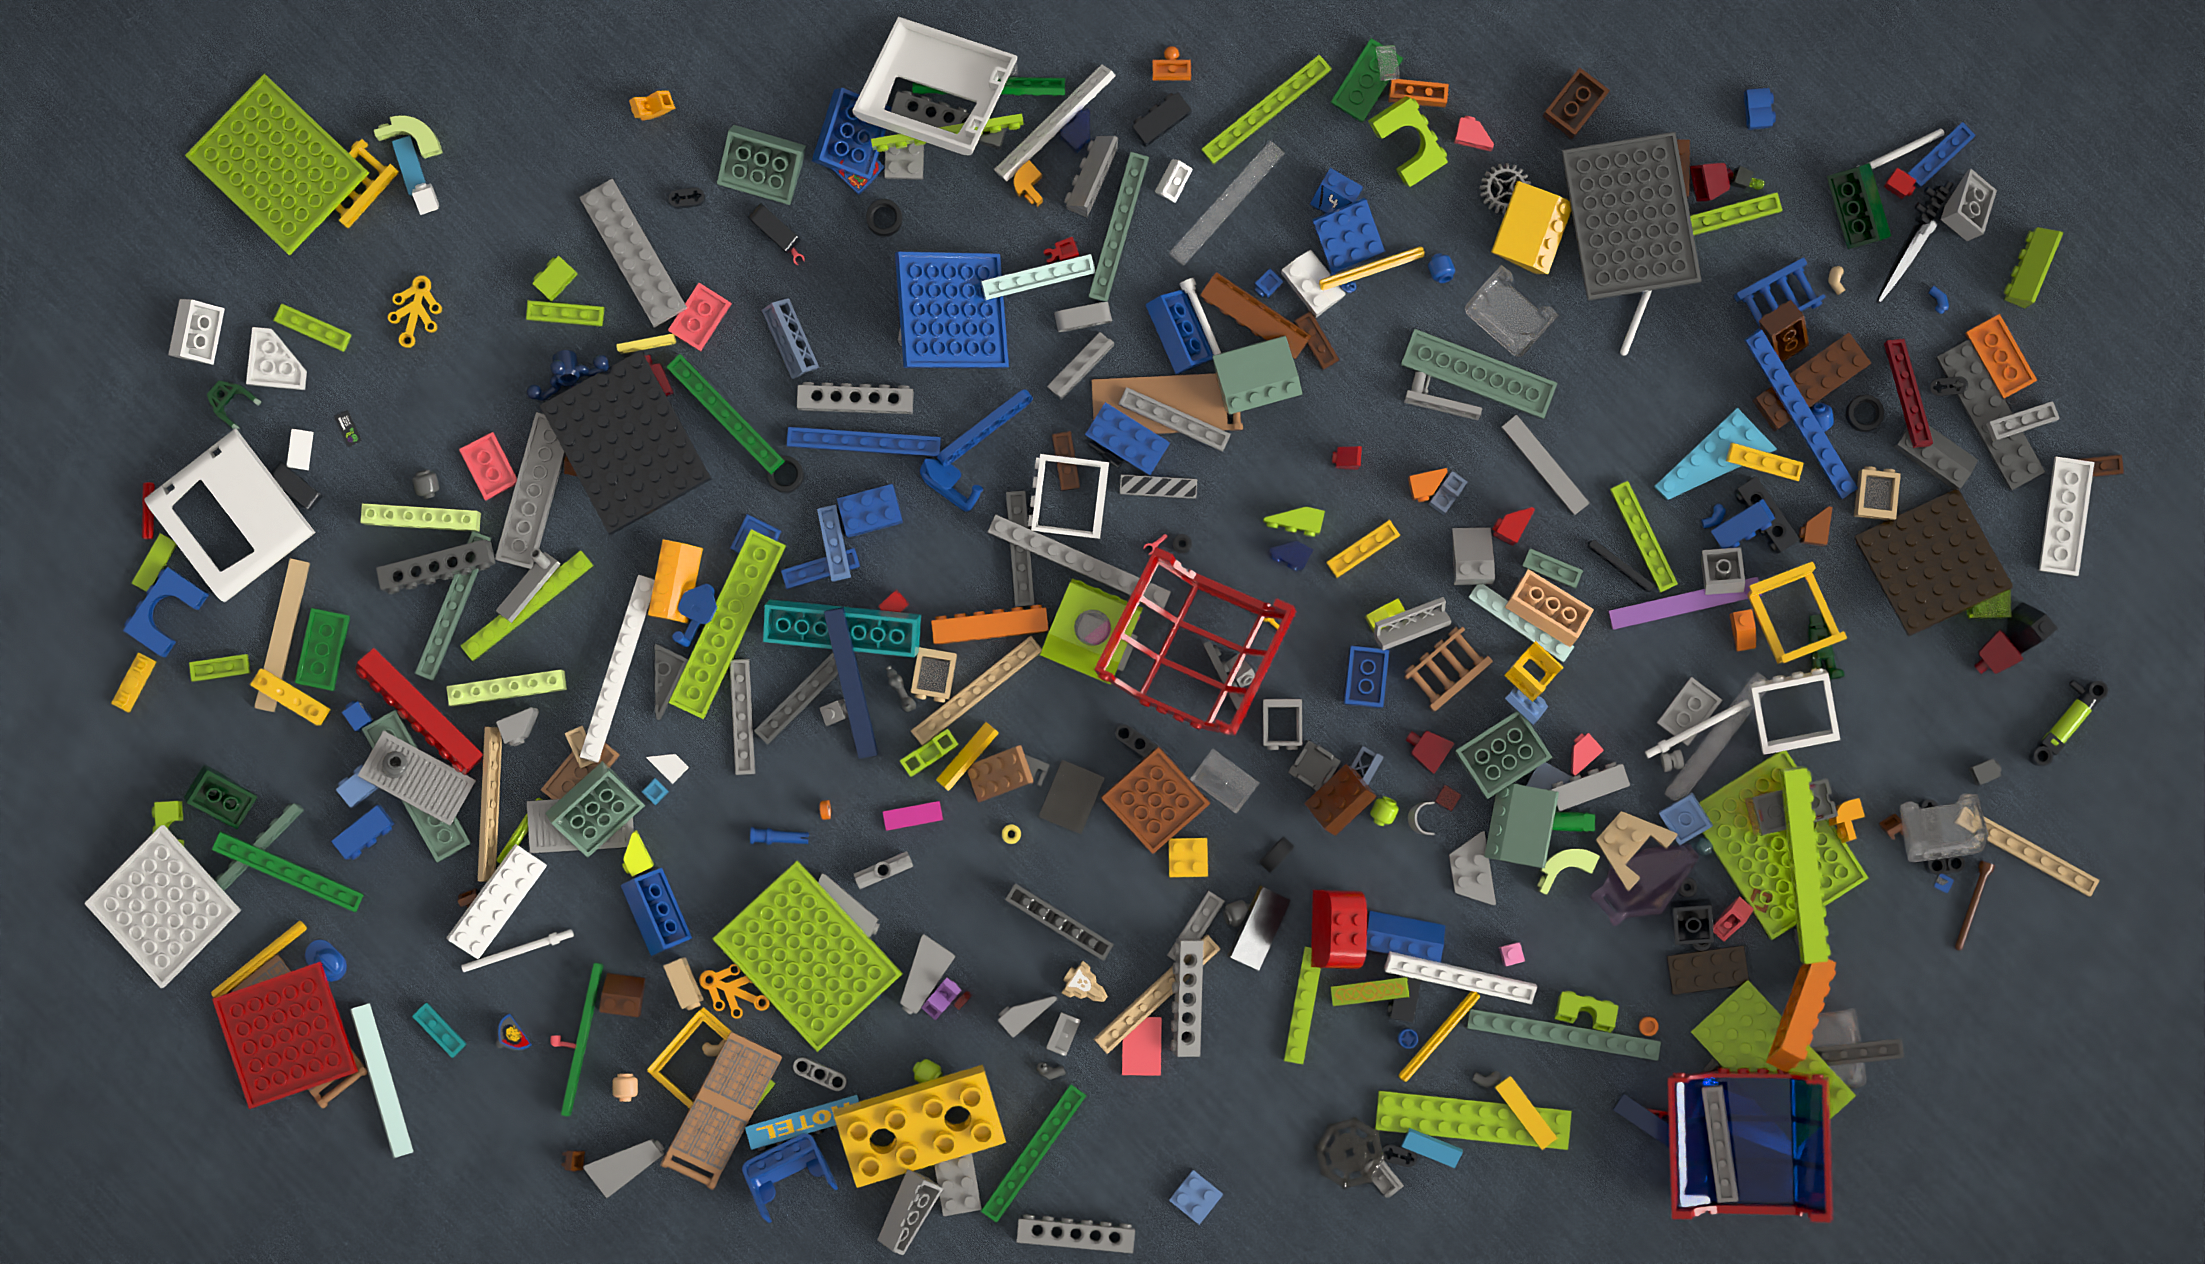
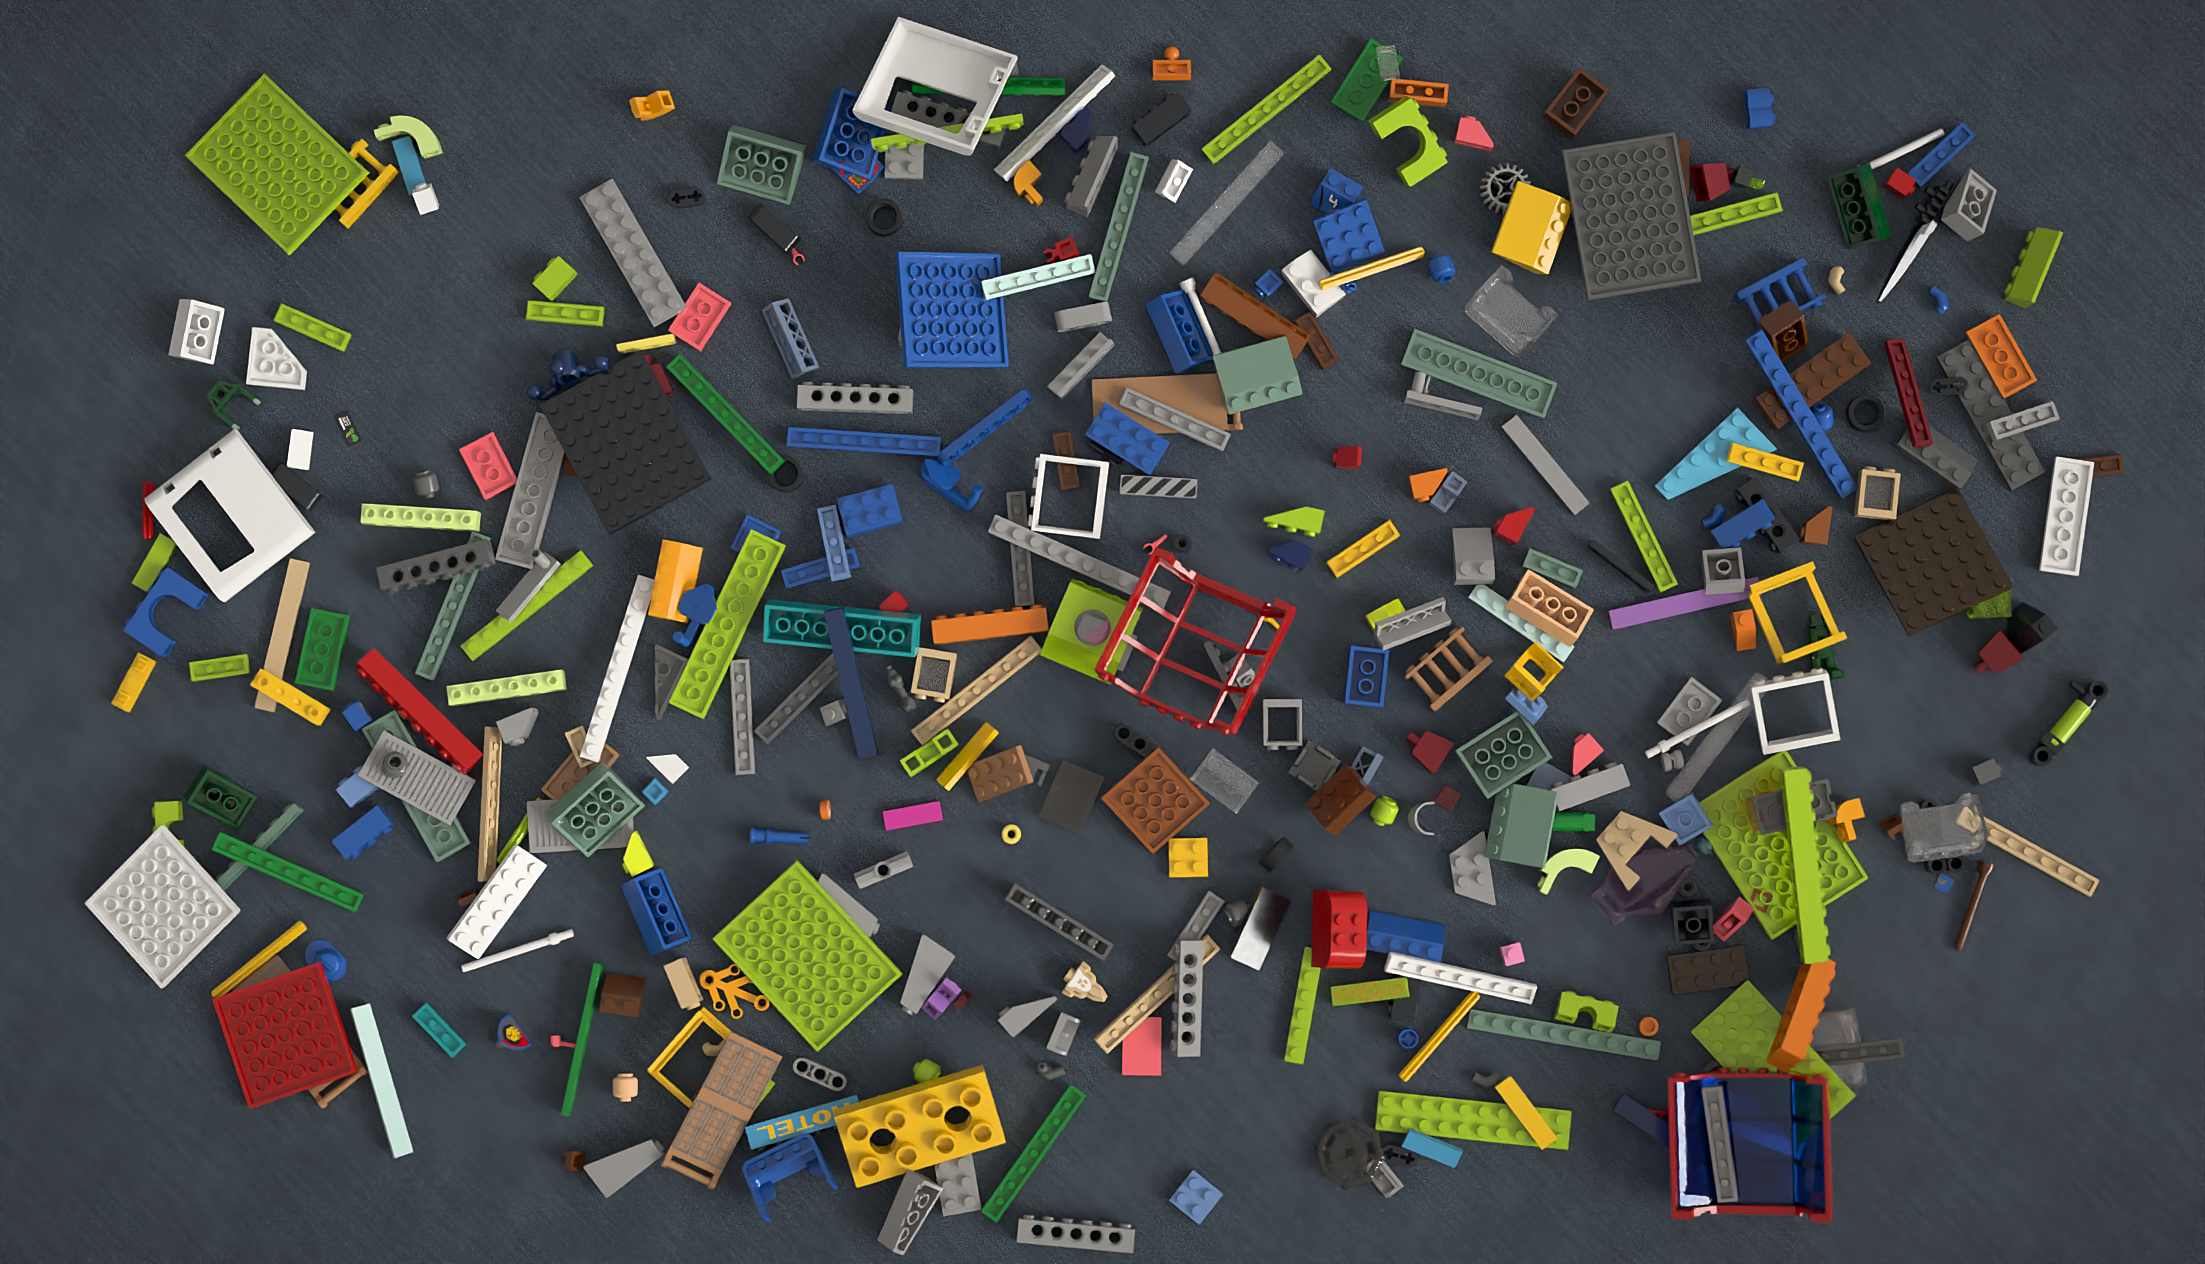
yellow plant [388,276,442,348] -> none
white piece [1620,290,1652,356] -> none

